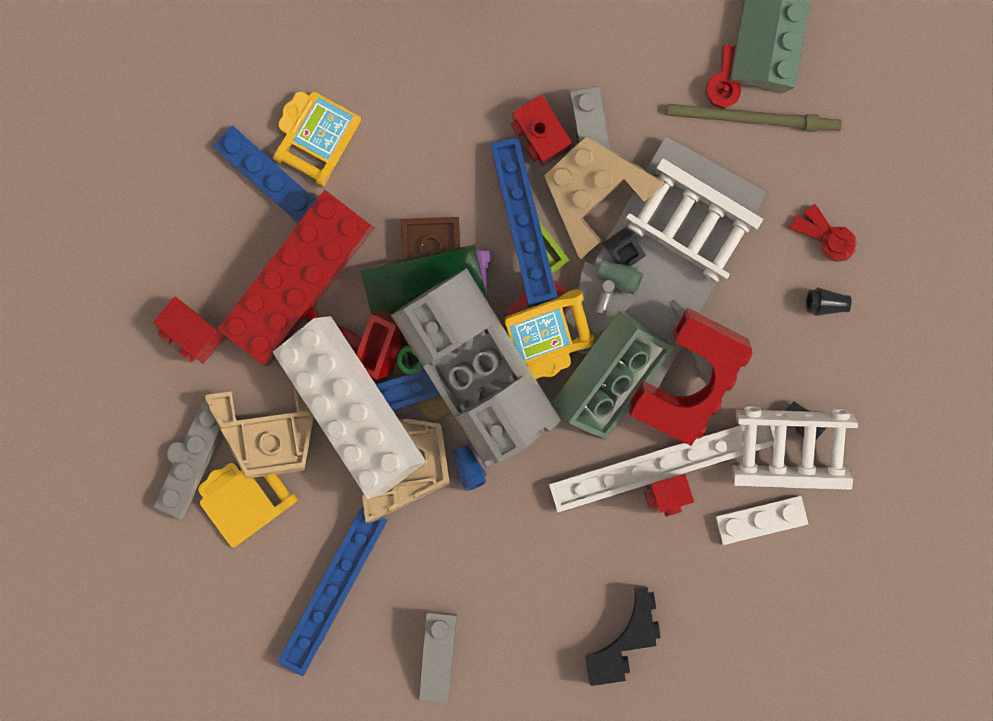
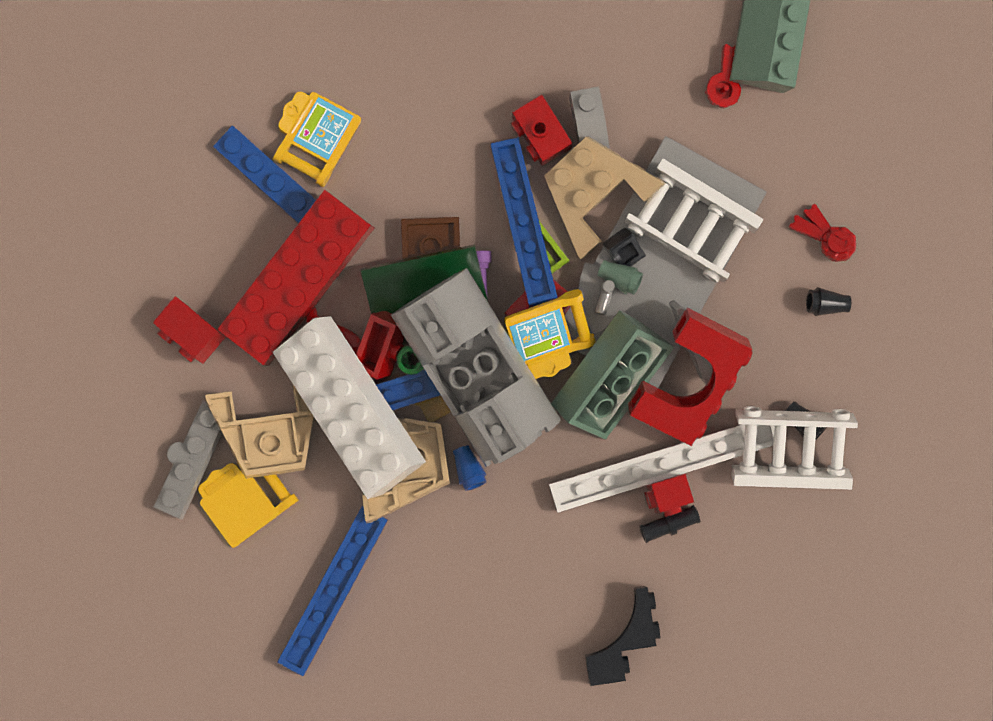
light grey slope [419,612,457,703] -> none
olive bar [668,104,842,132] -> none
white plate [715,496,808,545] -> none
none -> black pin [639,505,701,543]

